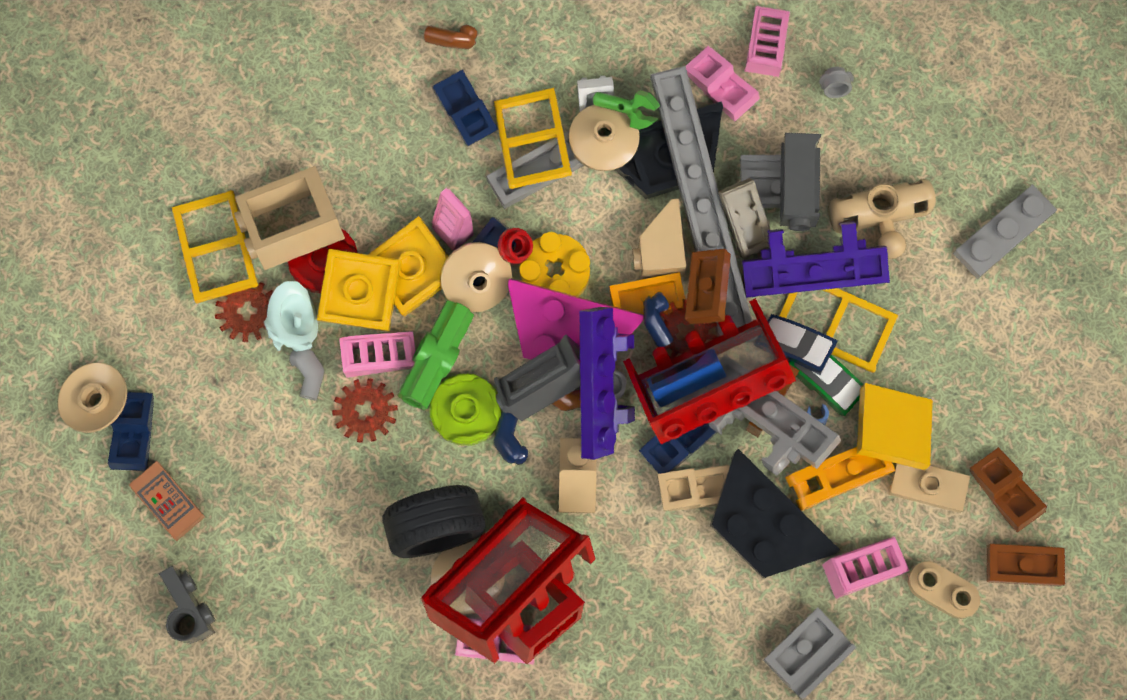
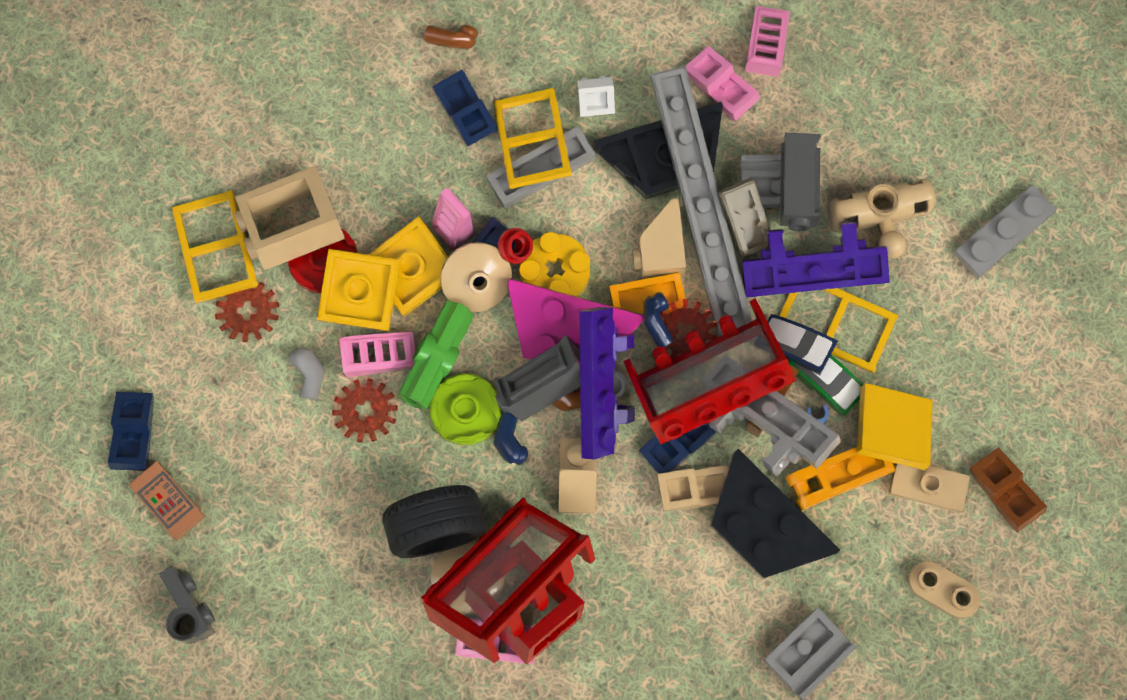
tan dish [58,363,127,433] -> none
light aqua hat [264,281,318,352] -> none
tan dish [569,105,639,171] -> none
bright green bar [593,90,660,130] -> none
blue slope [647,348,727,408] -> none
dark orange plate [685,248,731,324] -> none
light grey plate [819,67,854,98] -> none
bright pink slope [822,536,909,599] -> none
dark orange plate [987,544,1065,587] -> none

